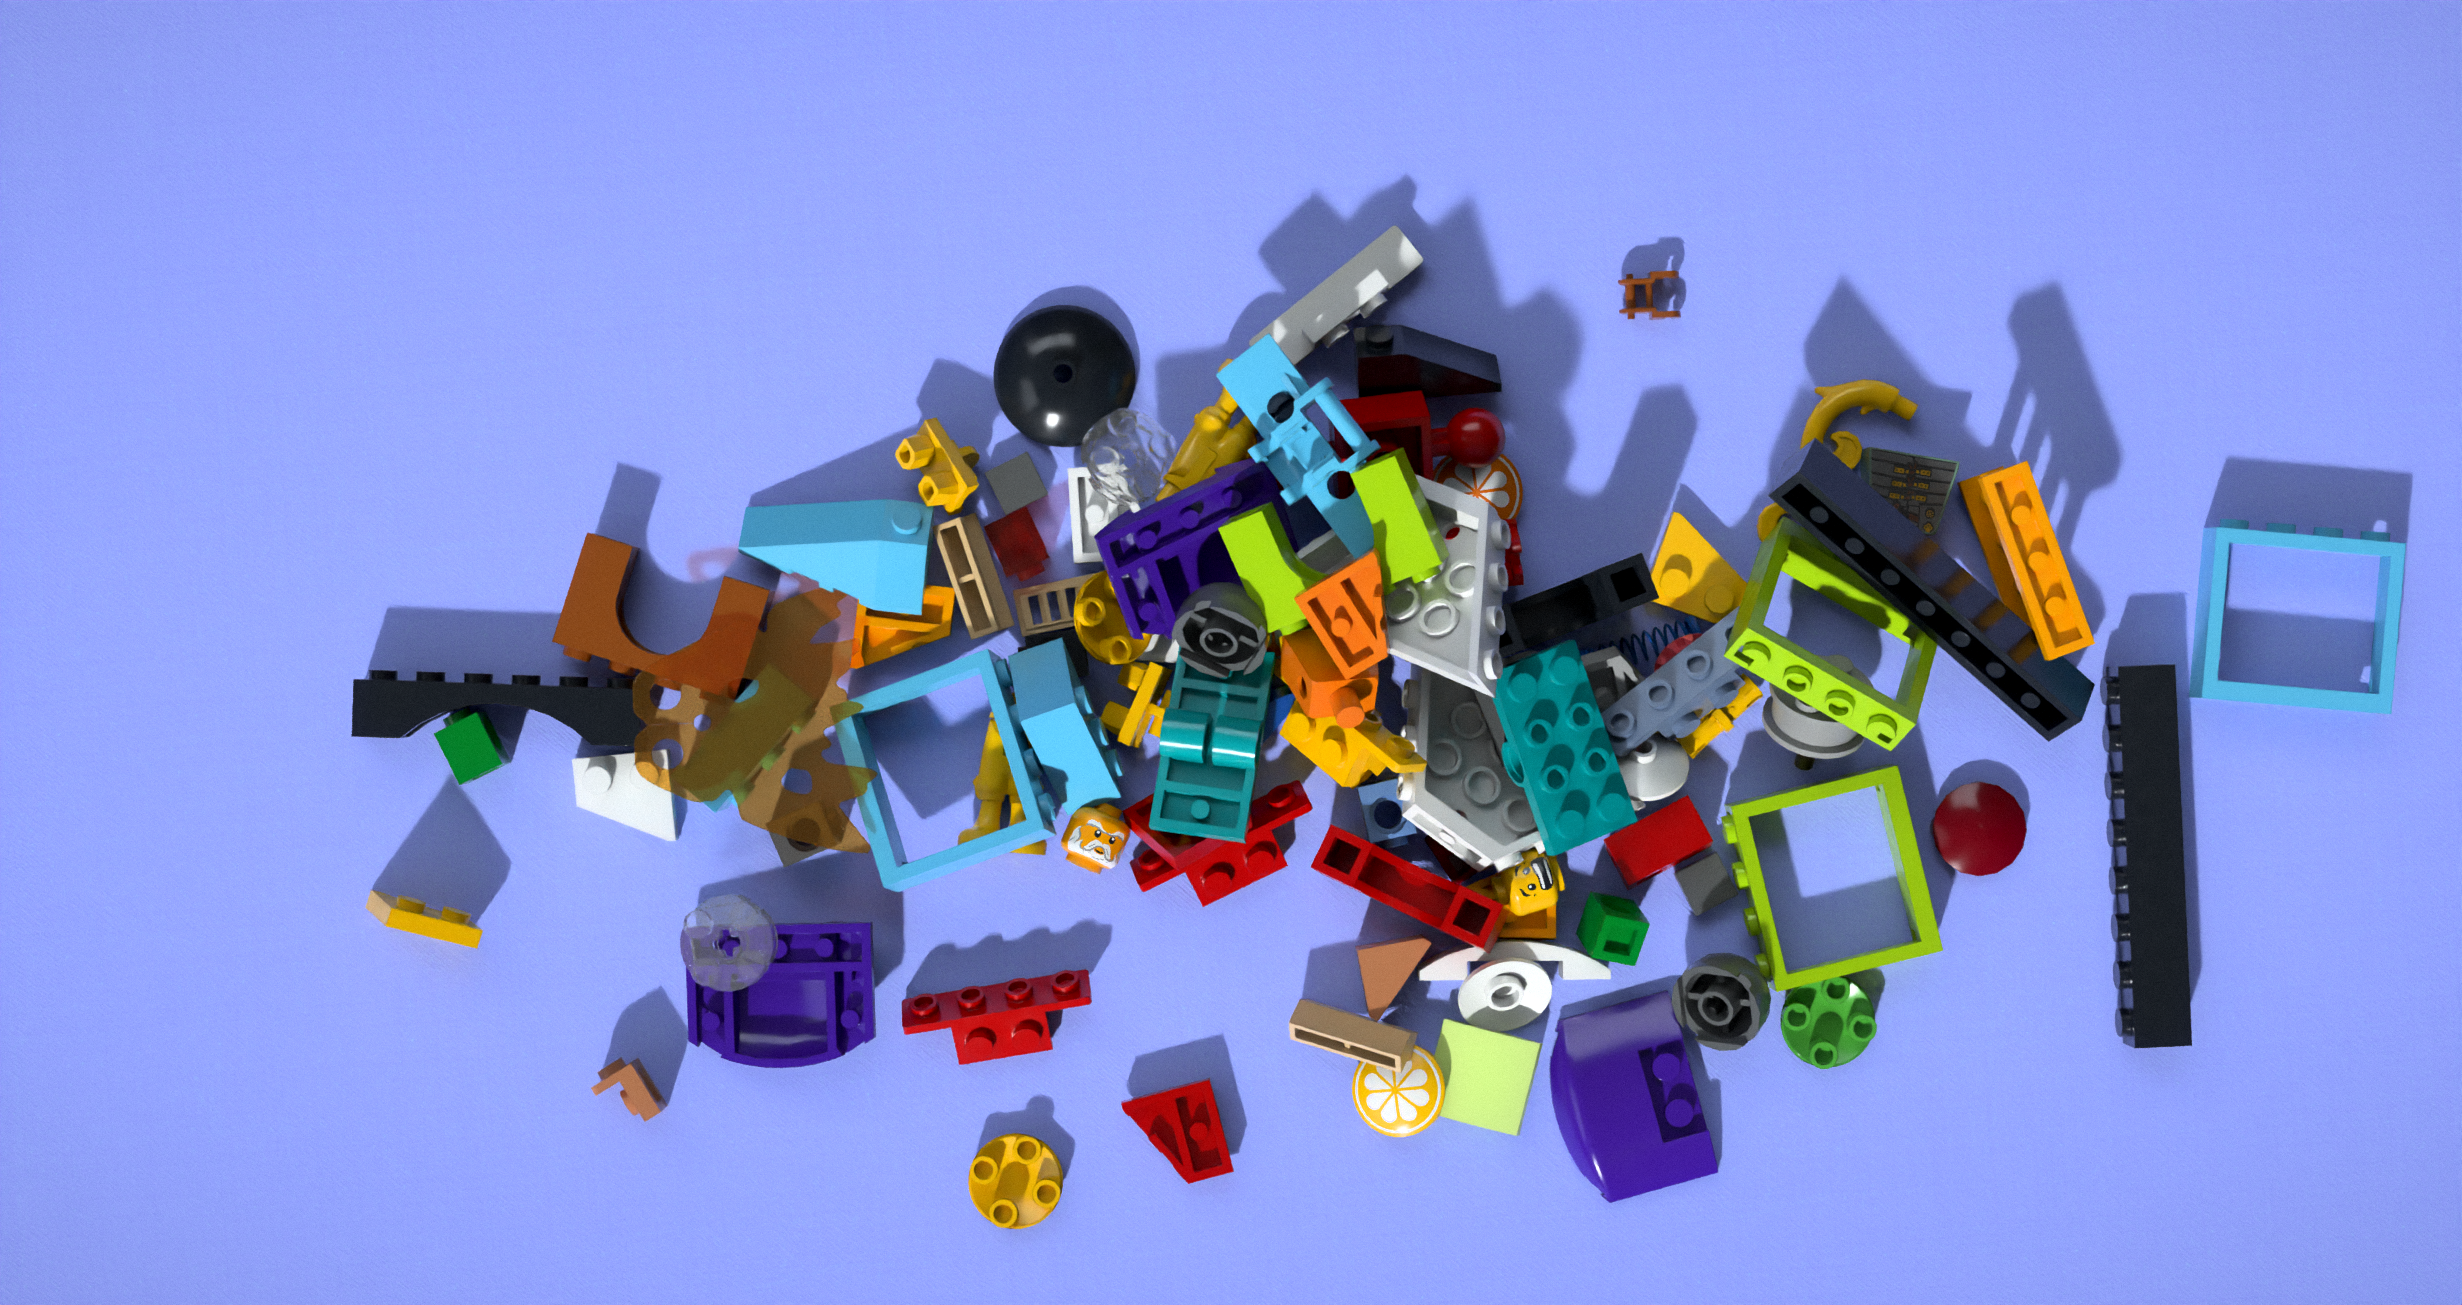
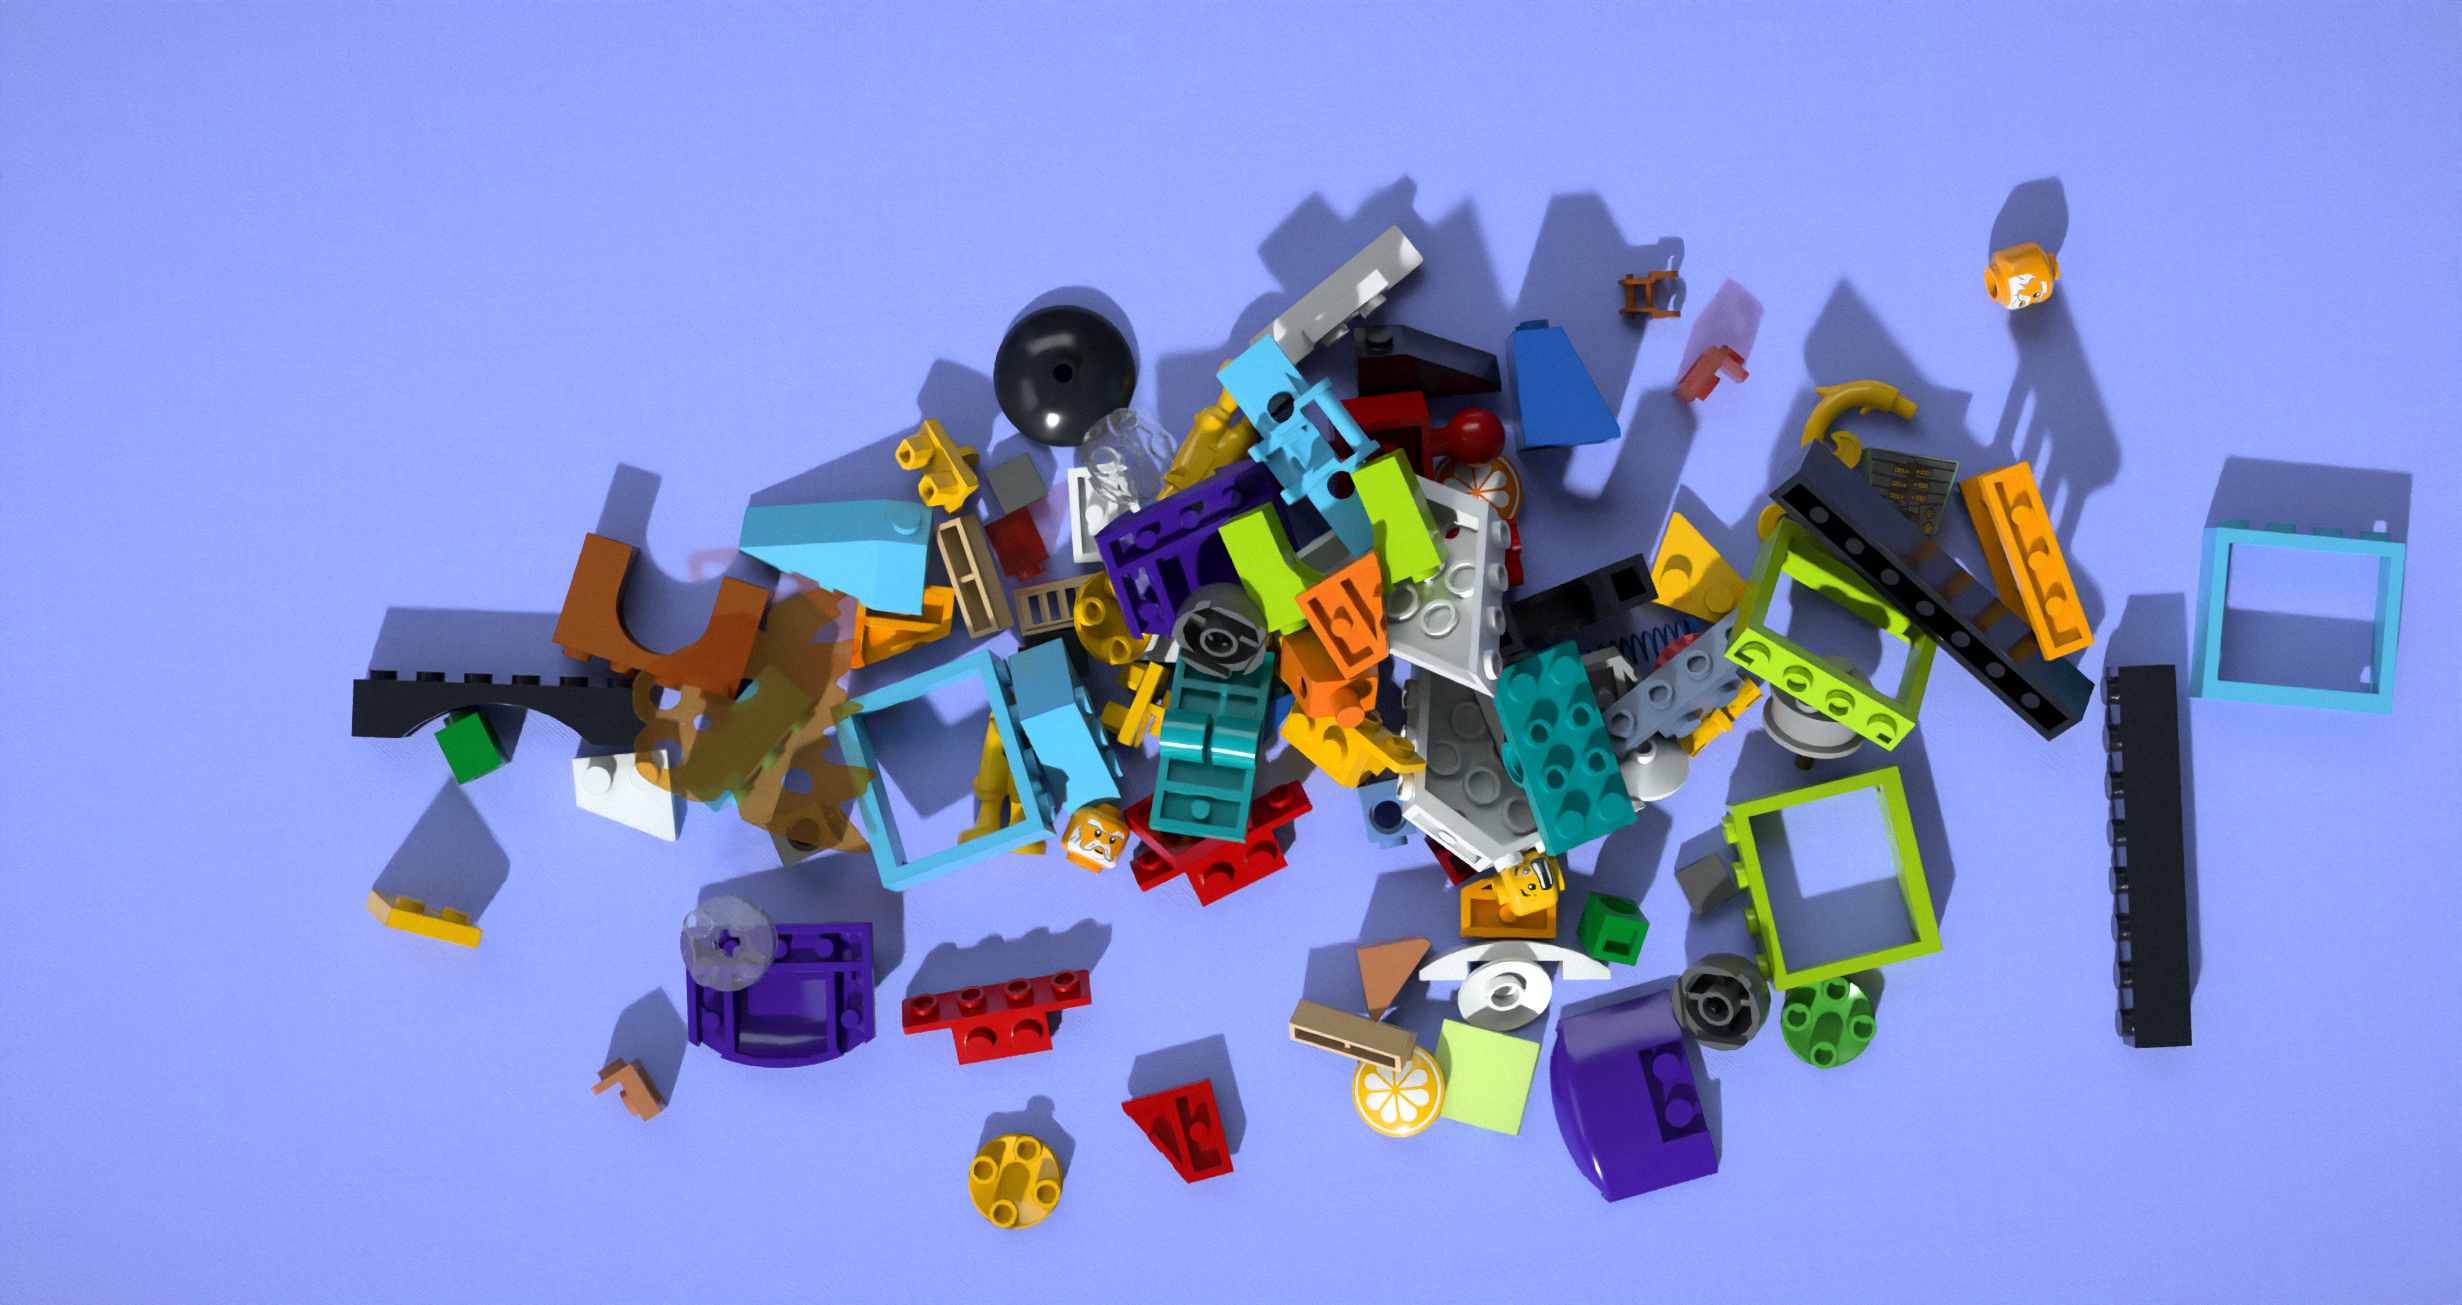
red arch [1311,824,1510,954] -> none
red hinge [1604,795,1713,891] -> none
dark red dish [1930,781,2027,876] -> none
none -> blue slope [1505,319,1621,452]
none -> clear red bracket [1671,345,1750,404]
none -> light orange head [1984,242,2060,310]

